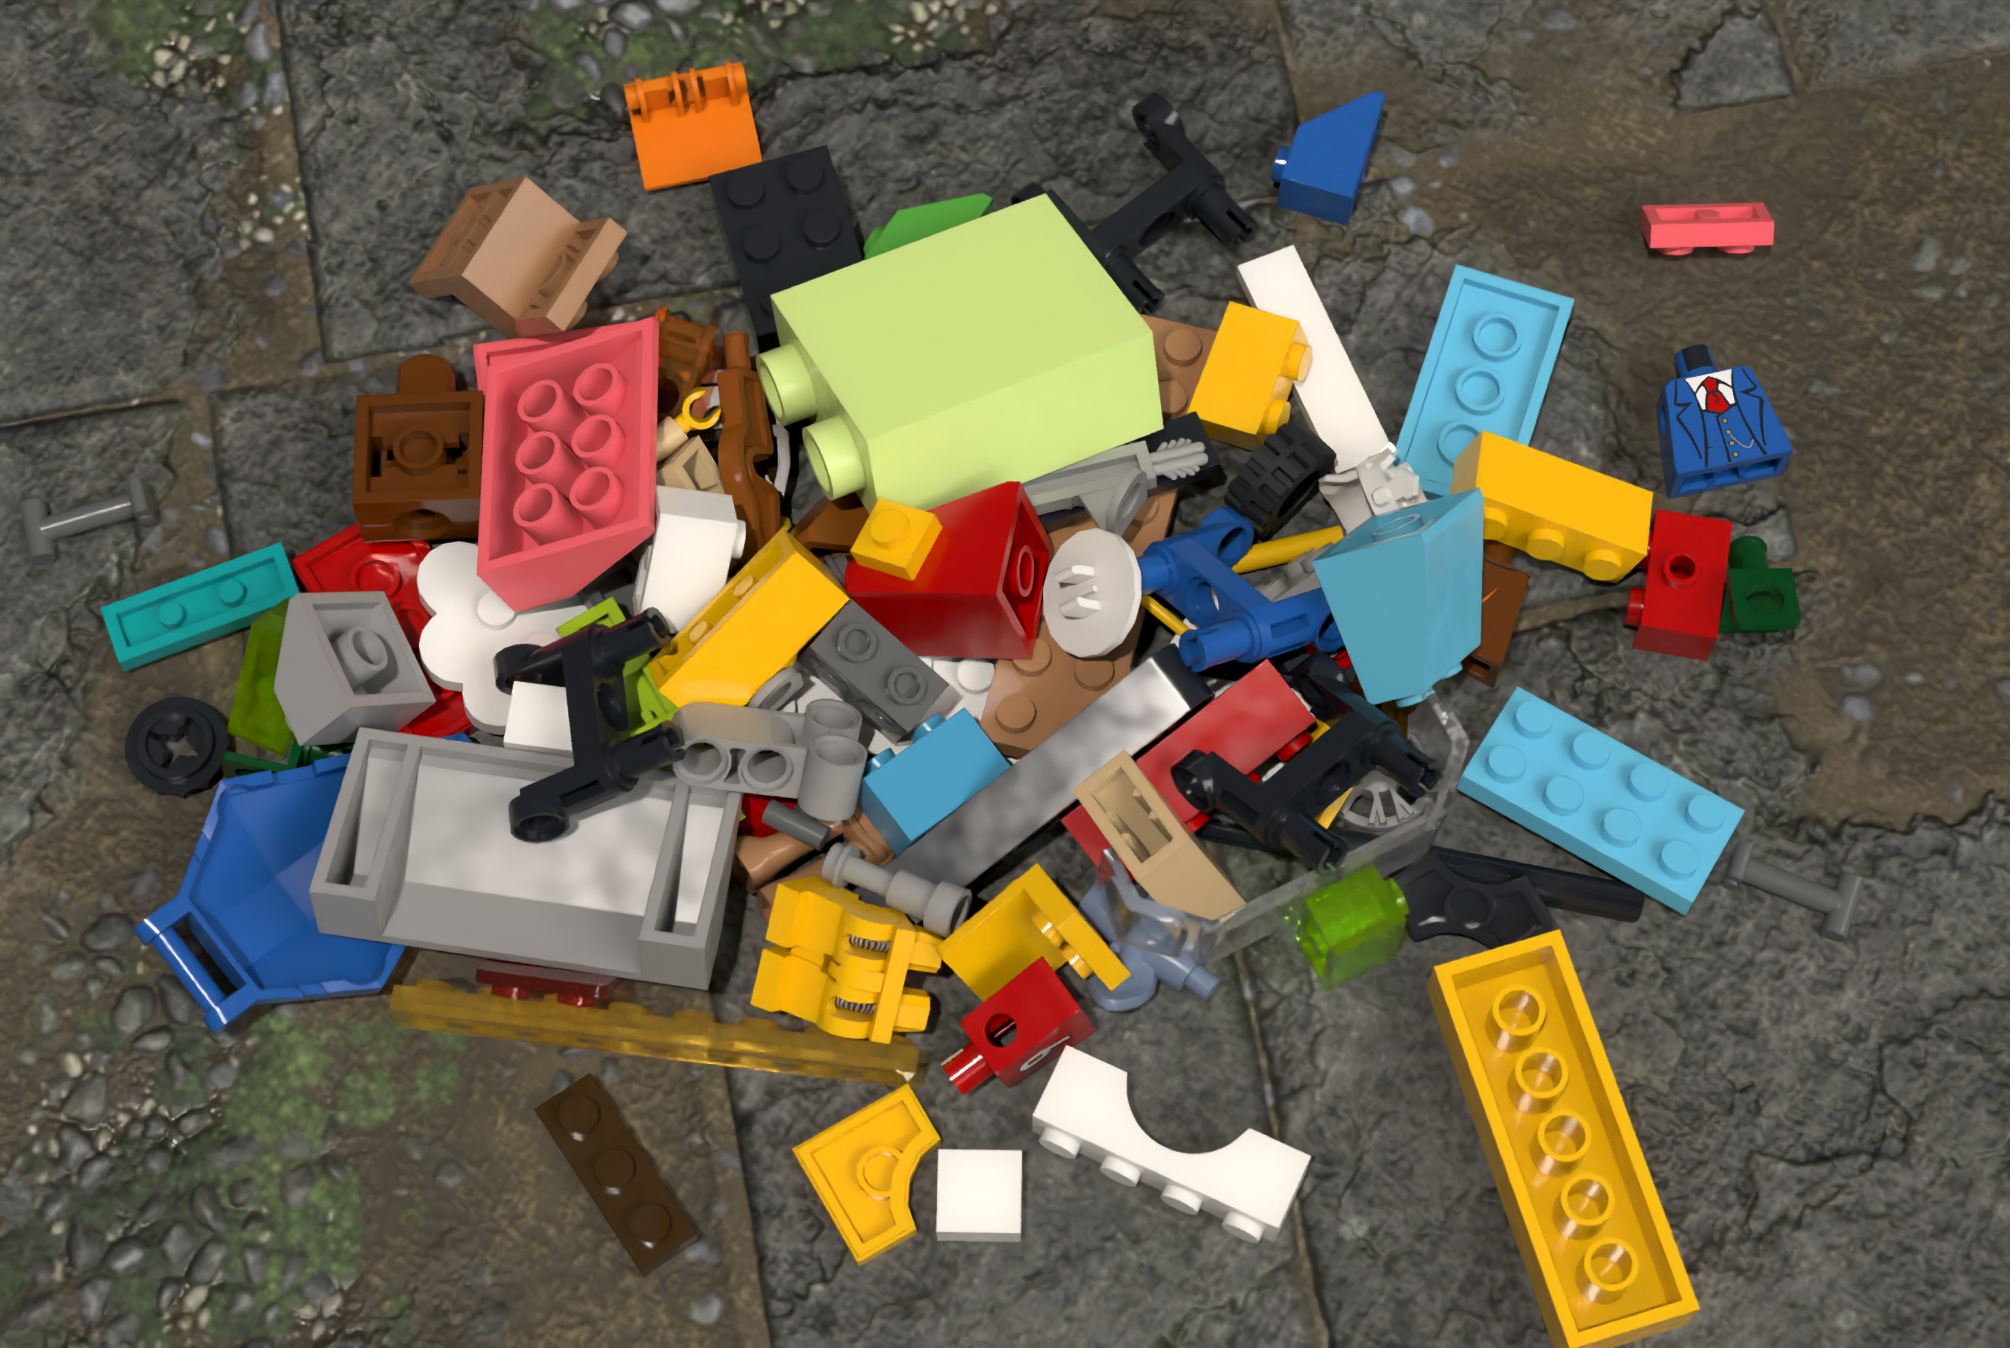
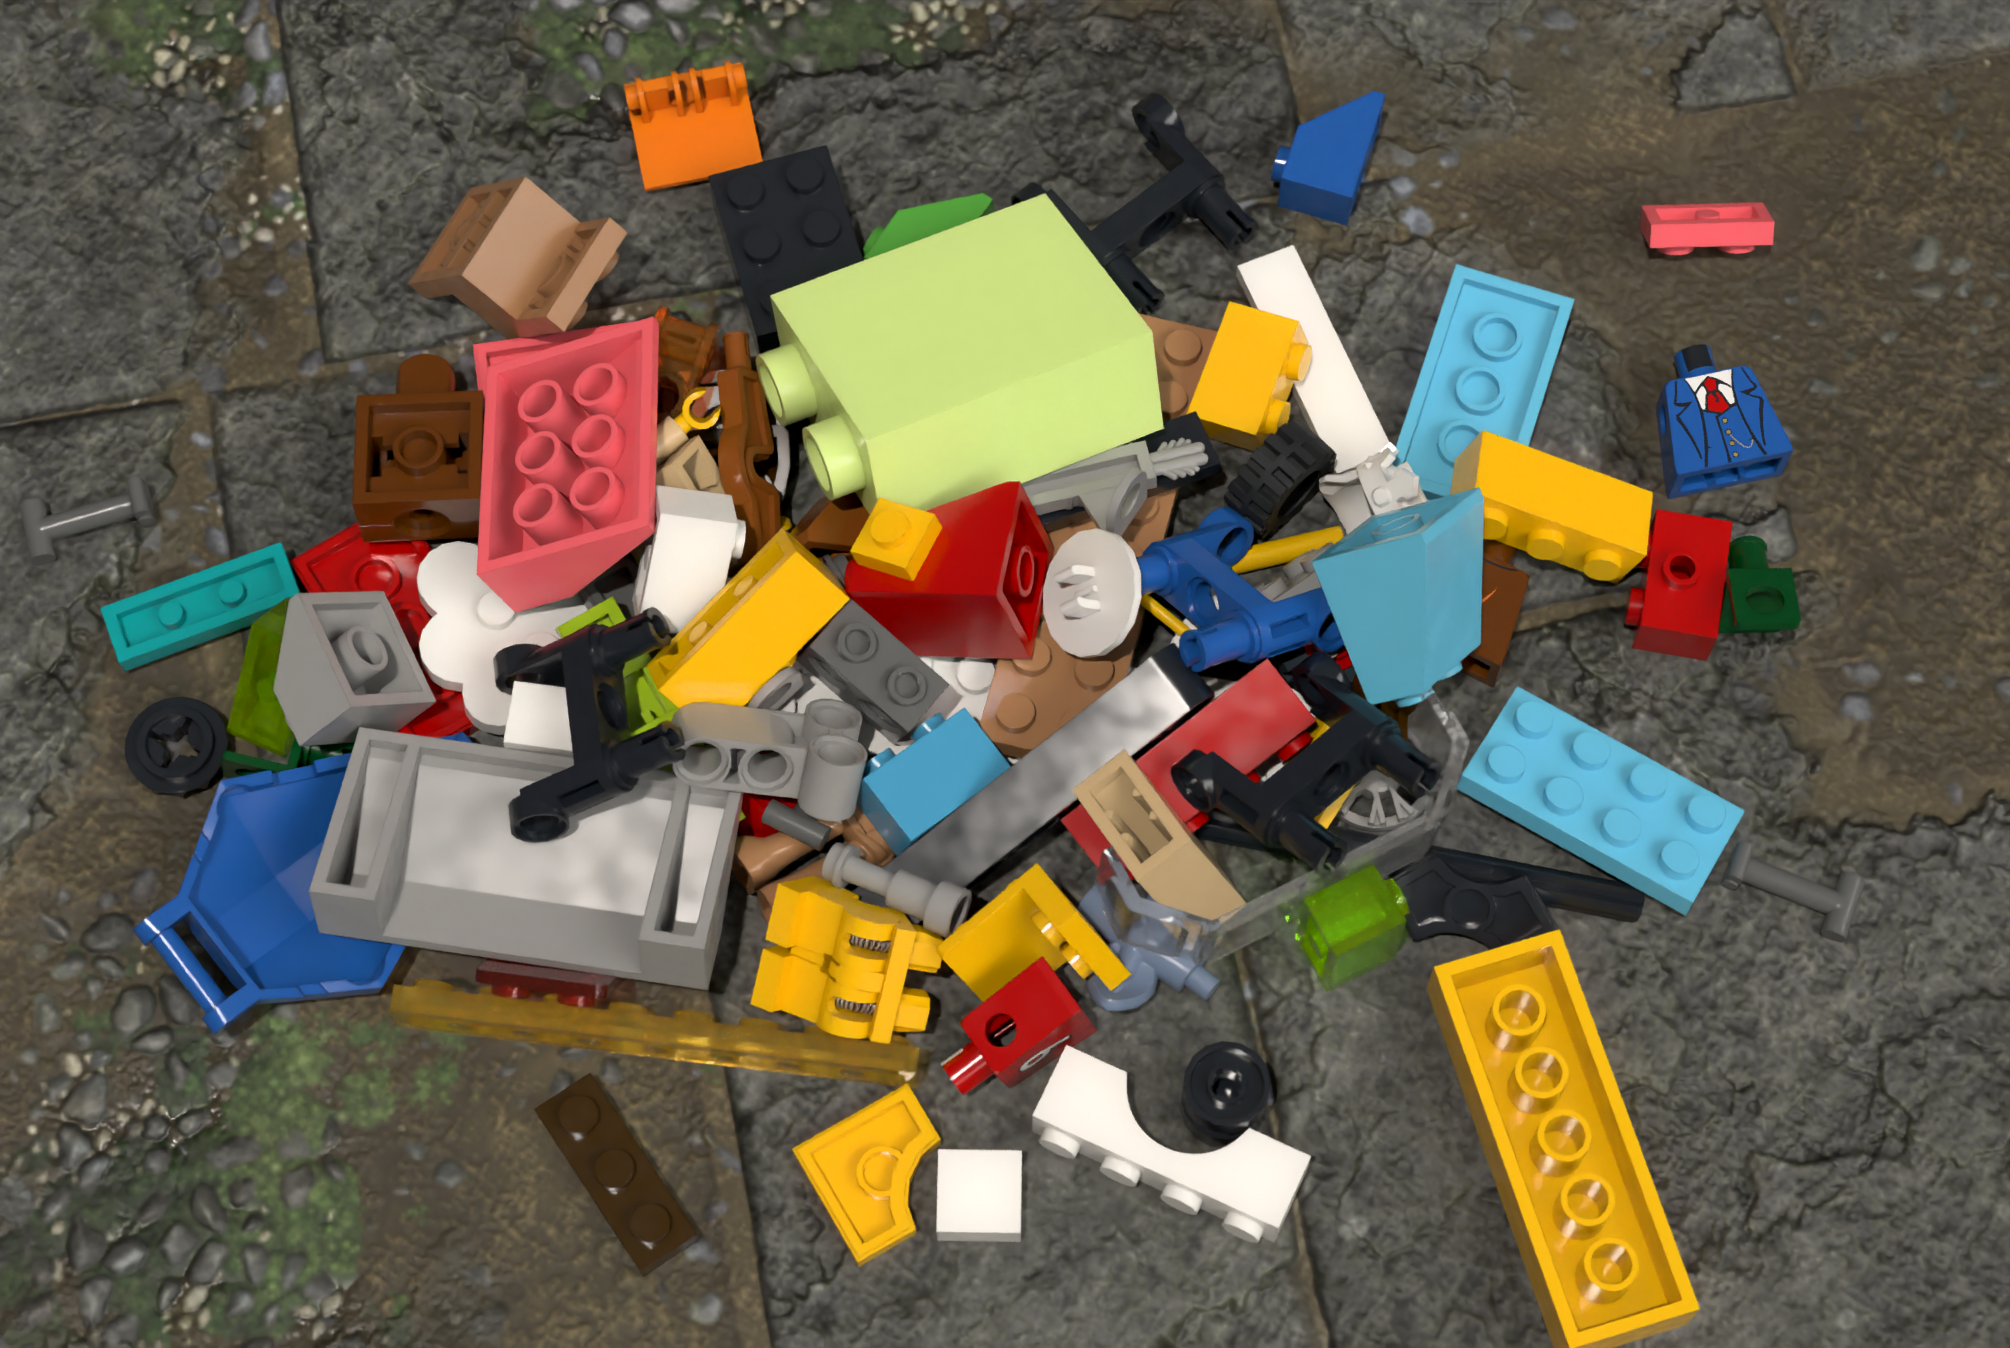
none -> black wheel [1180,1041,1271,1148]

